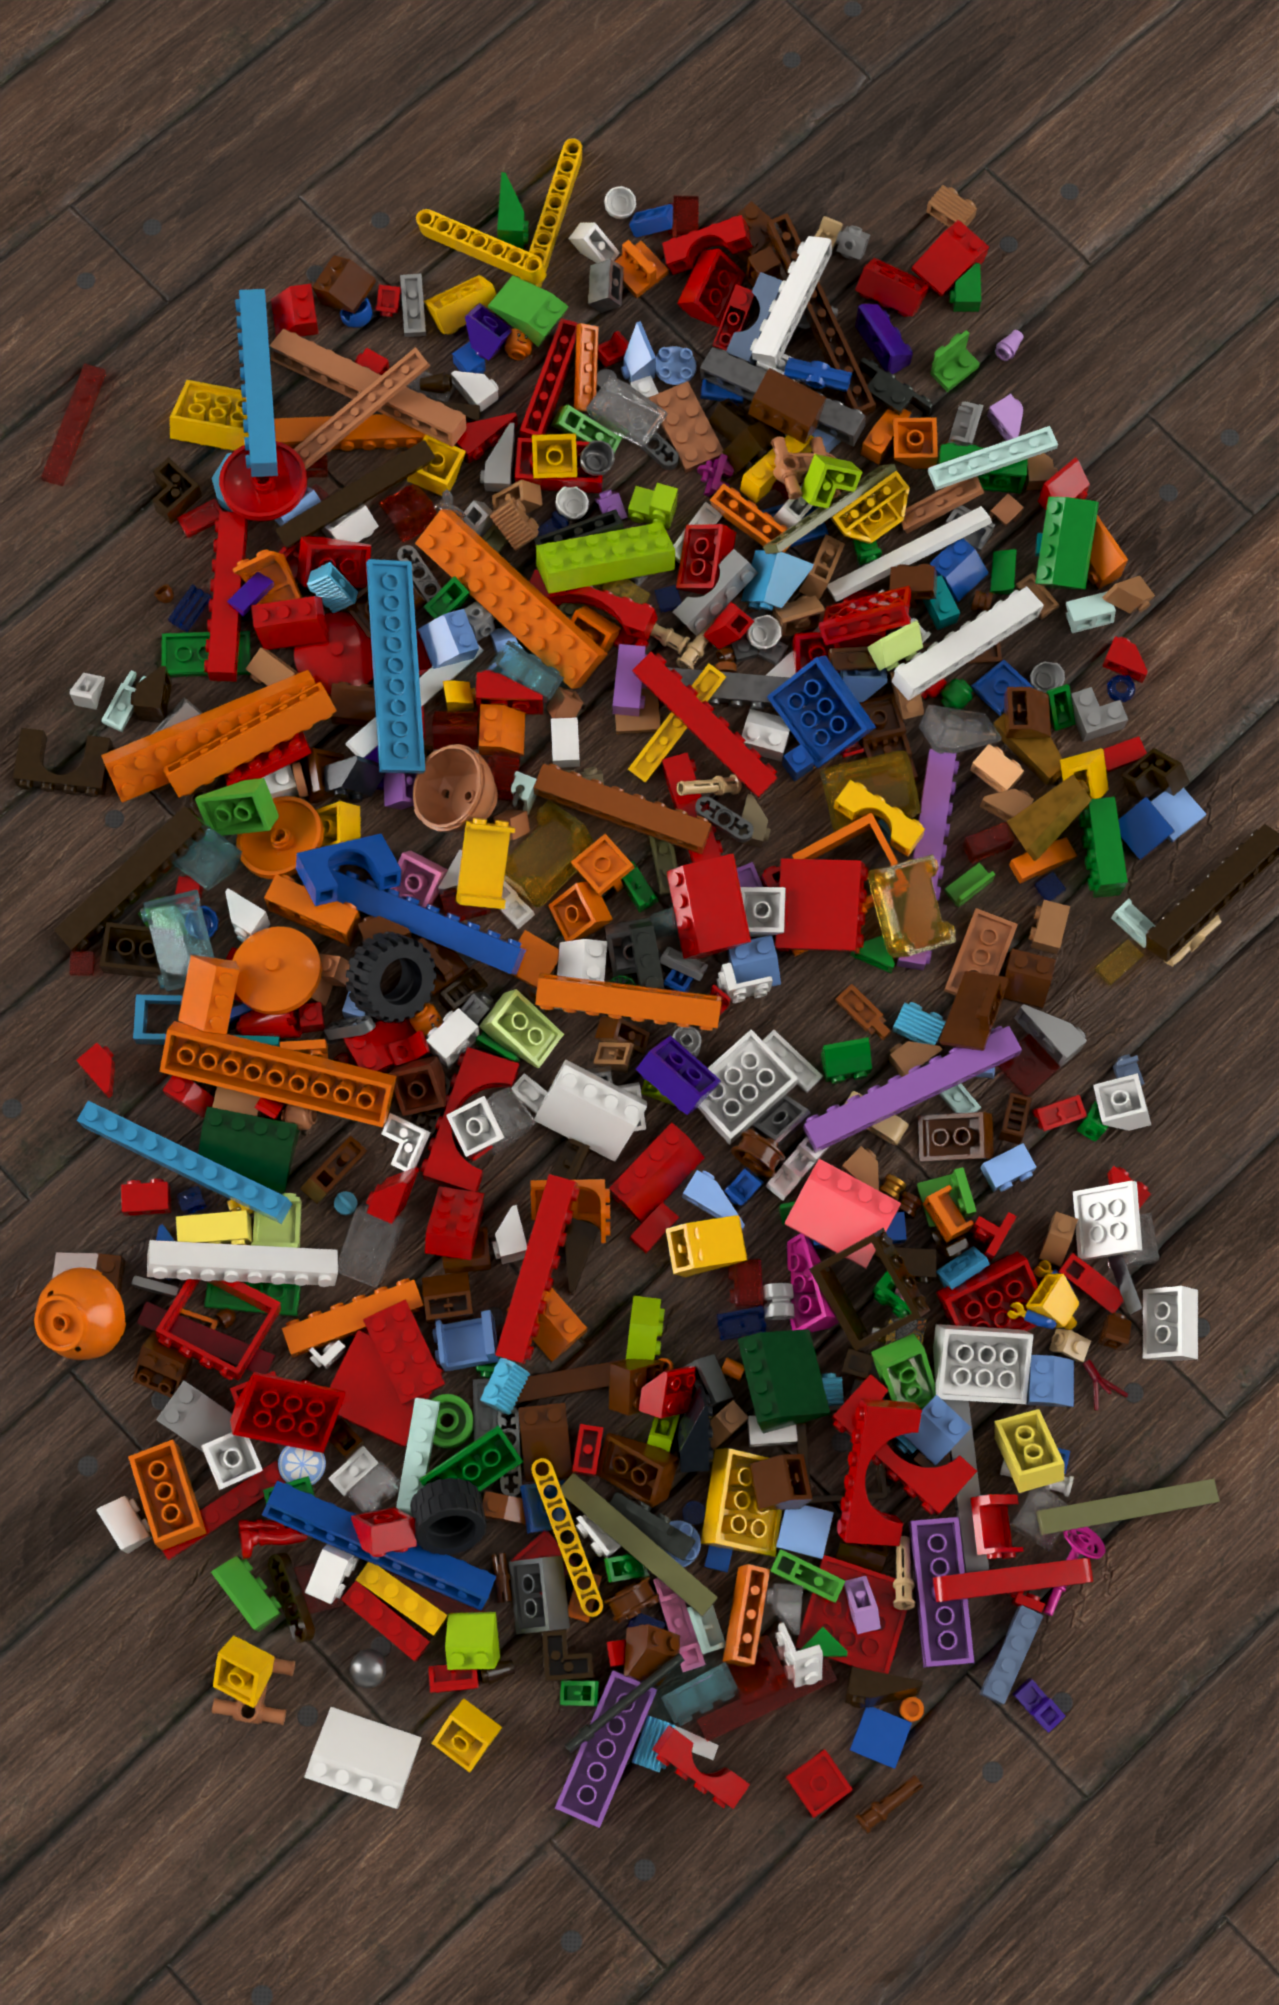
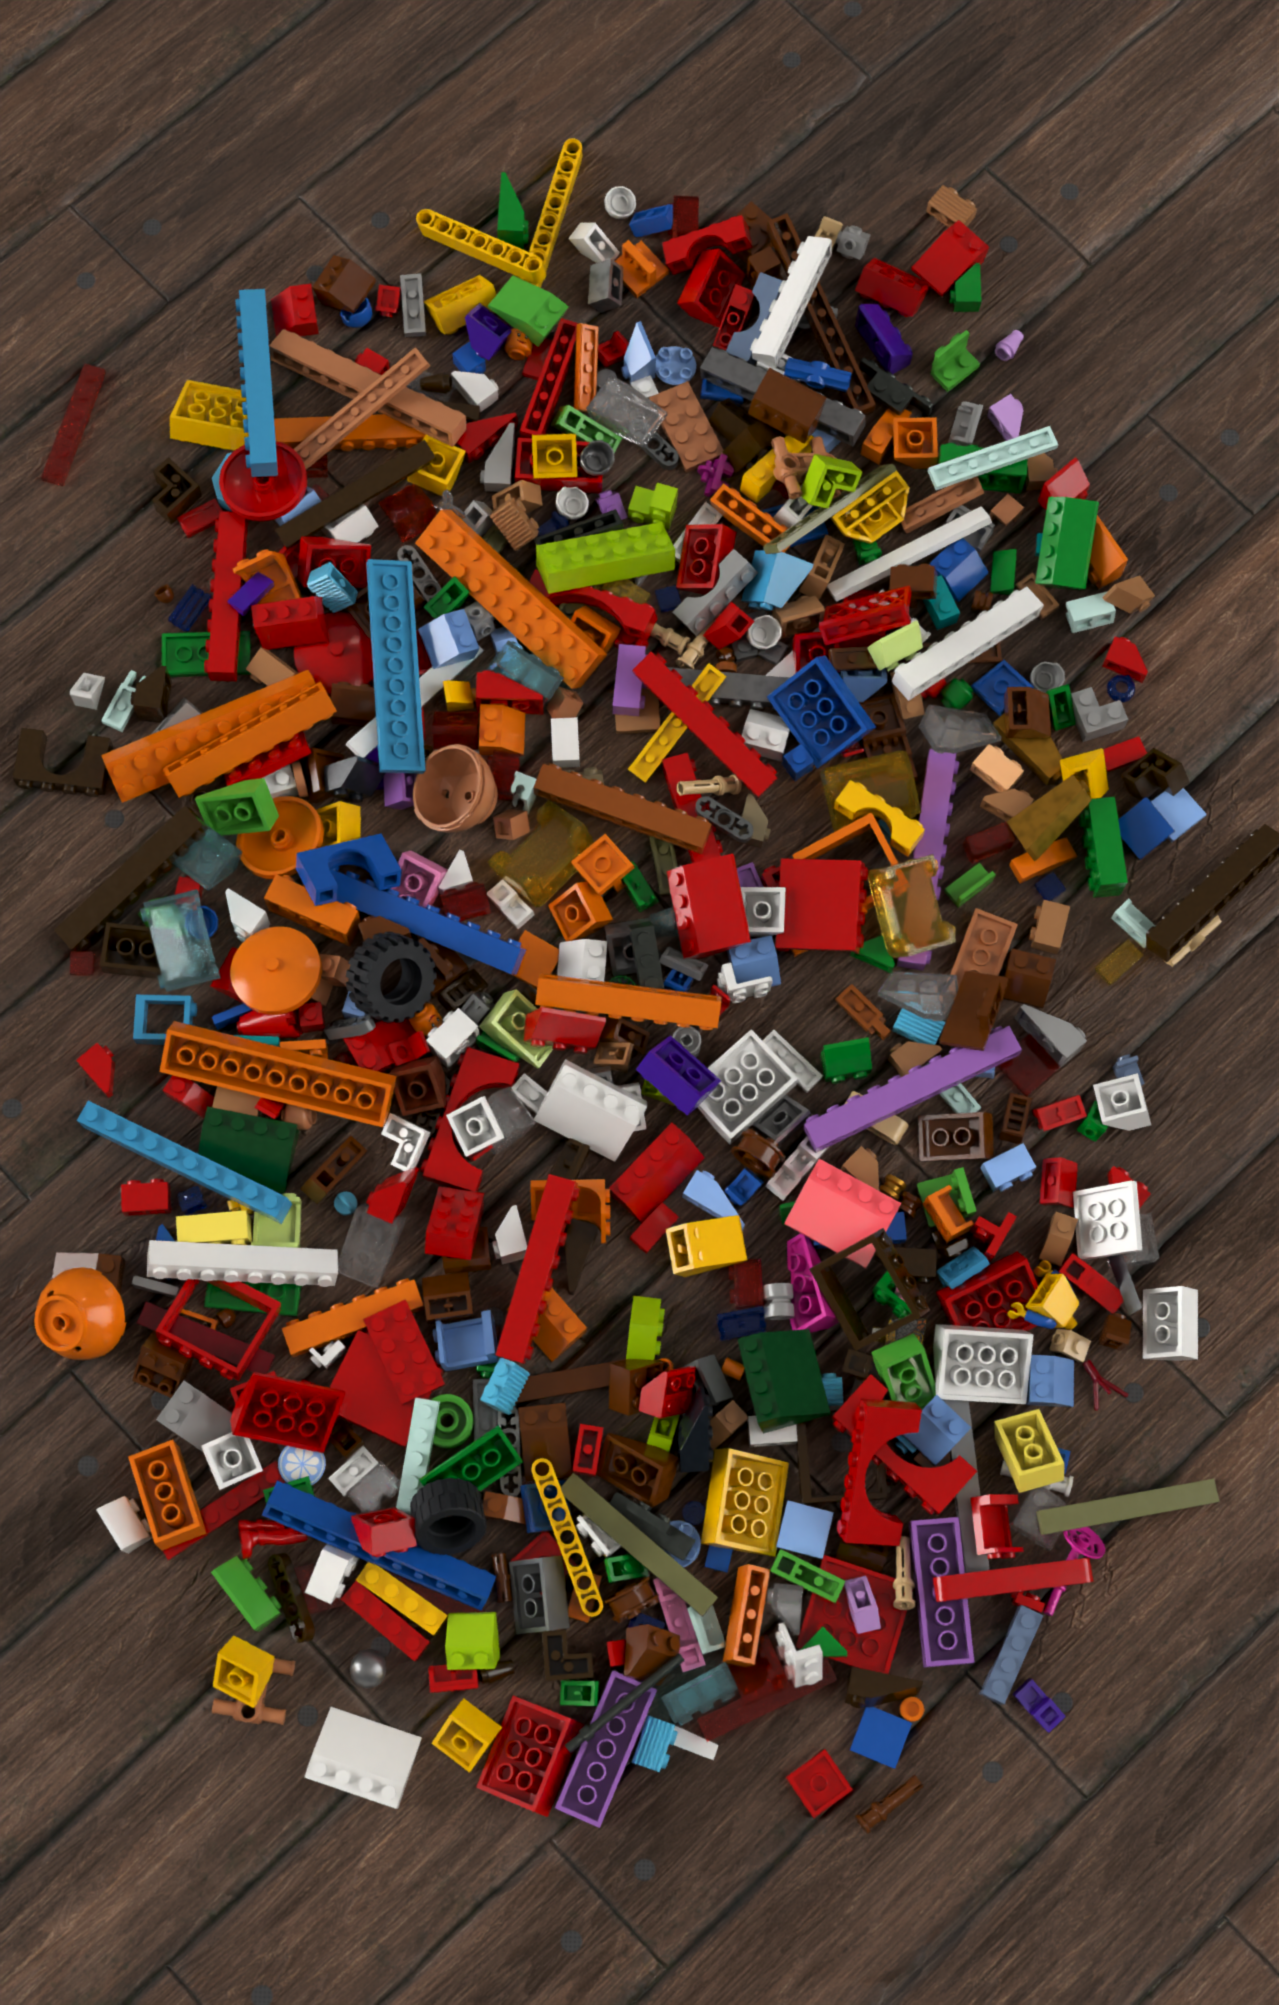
orange slope [178,955,239,1035] -> none
yellow panel [456,818,515,909] -> none
red arch [652,1725,750,1809] -> none
reddish brown slope [749,1454,812,1510] -> none
none -> red slope [476,1696,584,1817]
none -> red tile [522,339,553,380]
none -> red slope [523,1007,606,1054]
none -> clear slope [878,971,958,1021]
none -> red panel [1040,1157,1078,1208]

